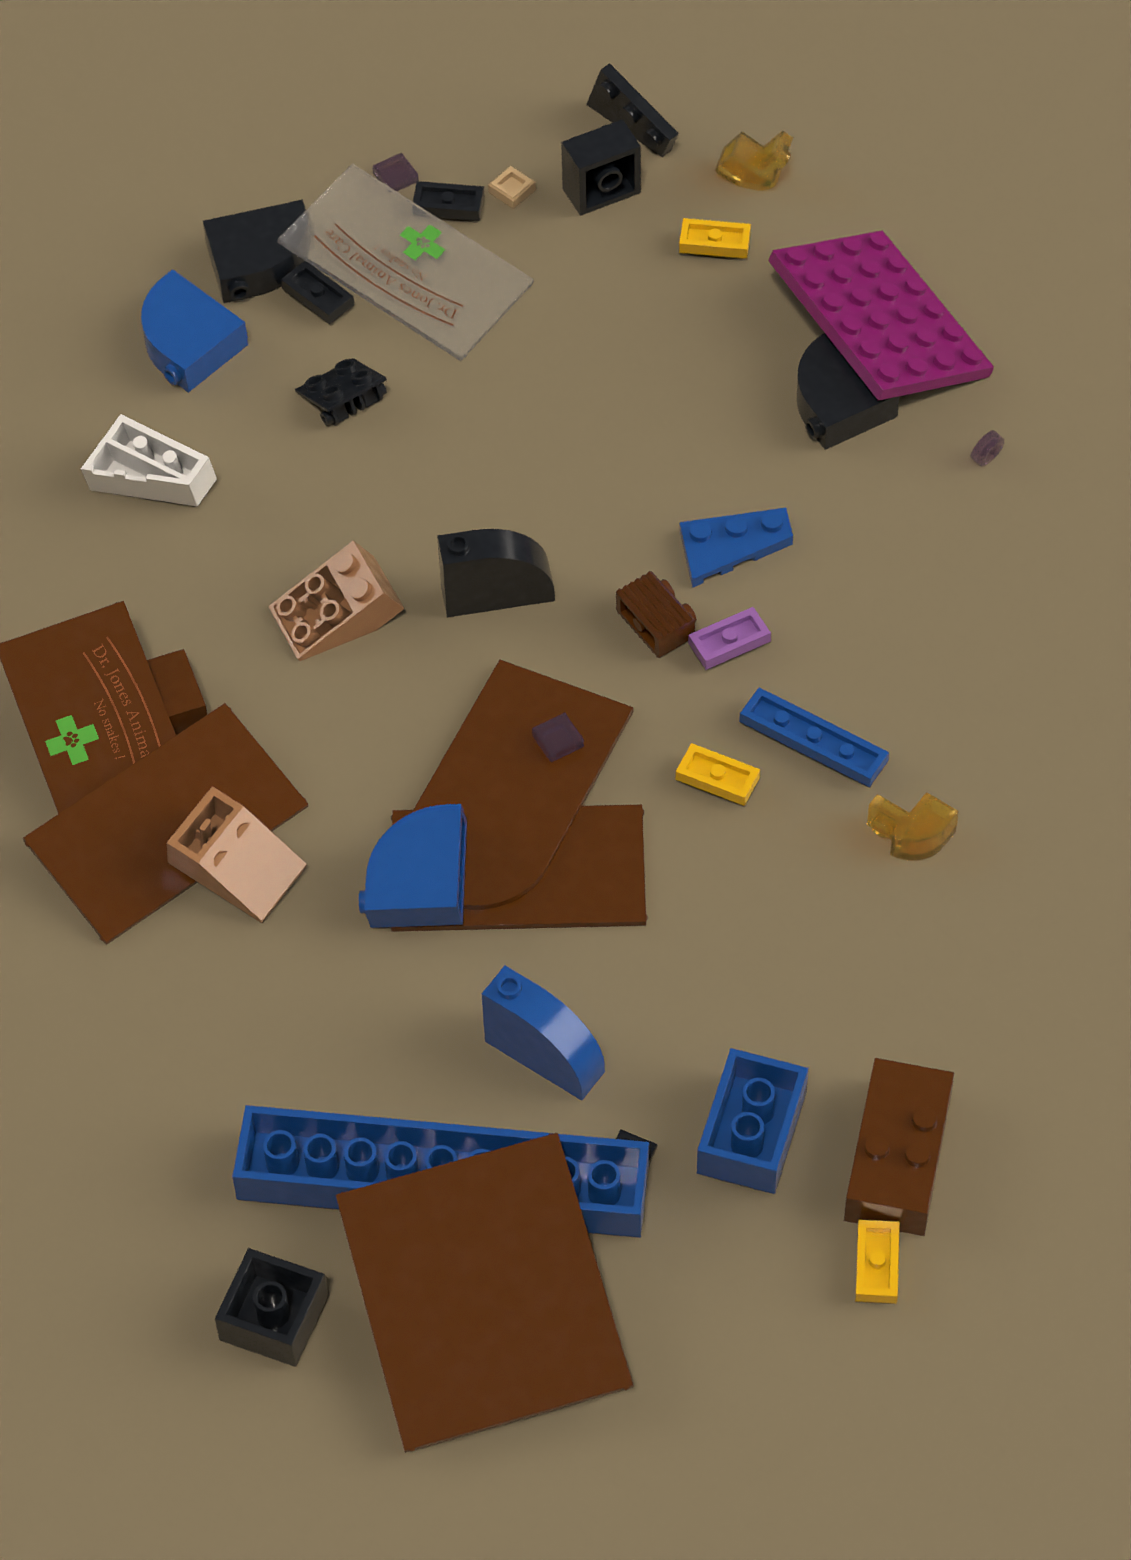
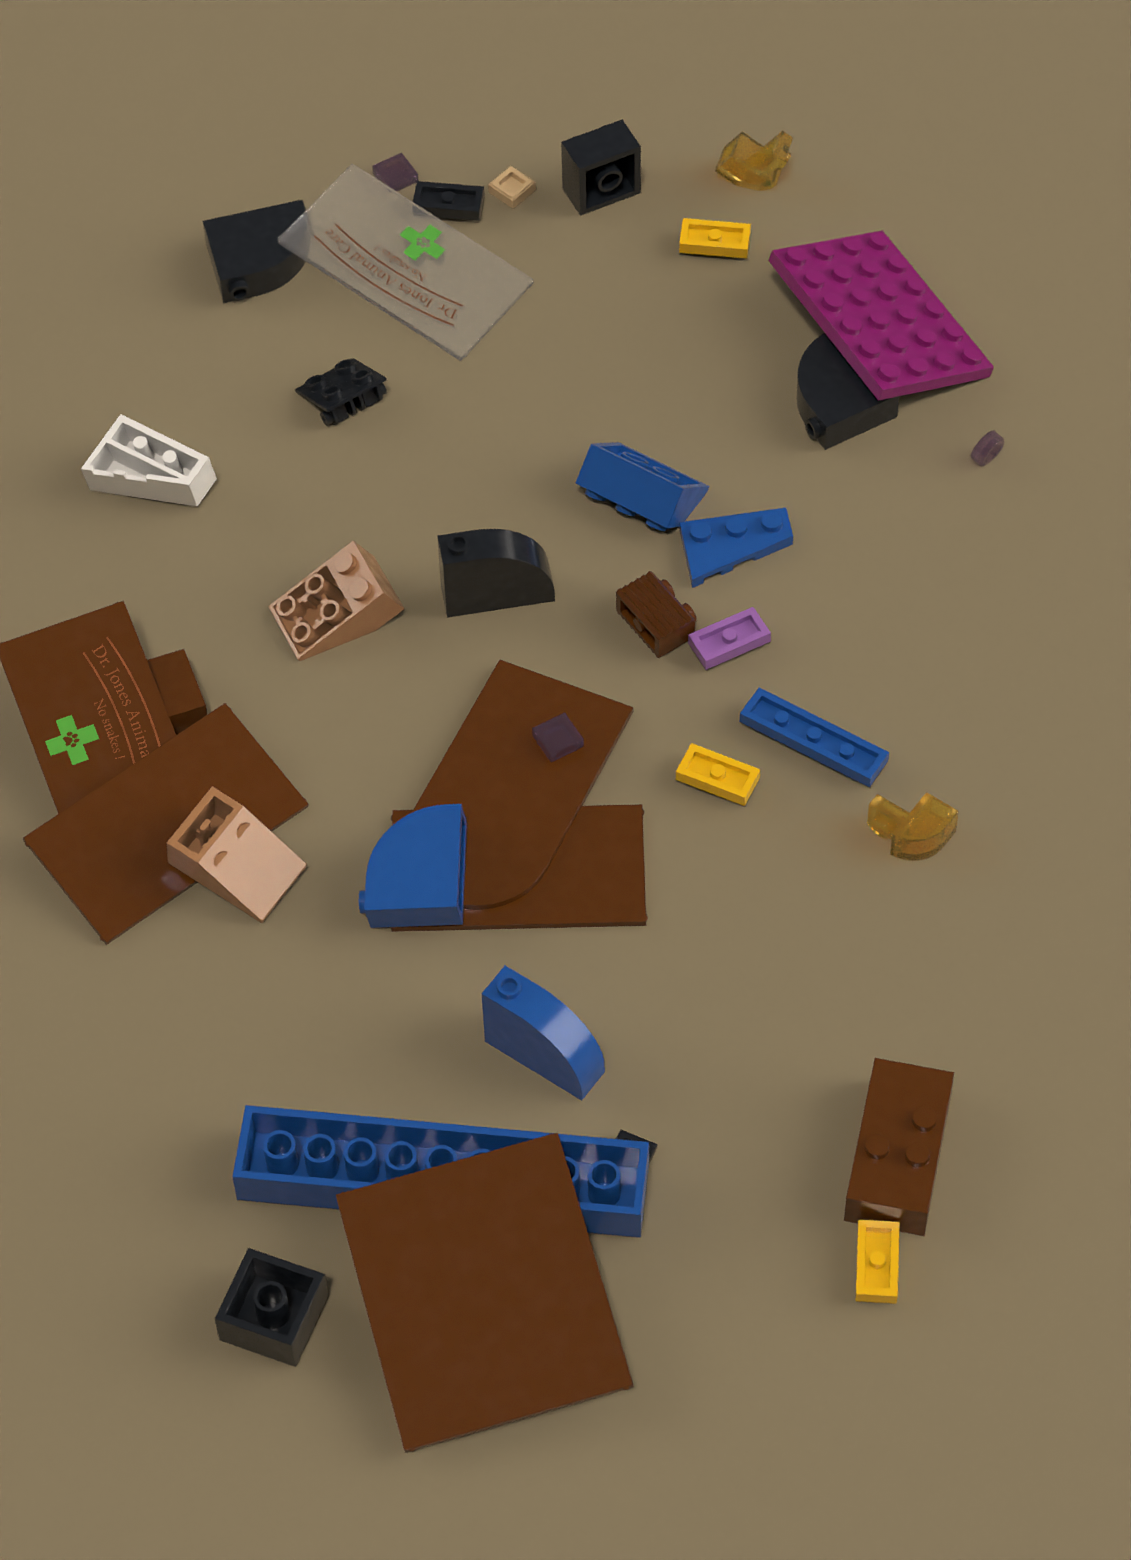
blue brick [141,269,248,393] -> none
black plate [281,260,354,324] -> none
black wing [586,63,679,157] -> none
blue brick [697,1048,809,1194] -> none
none -> blue slope [575,442,710,531]

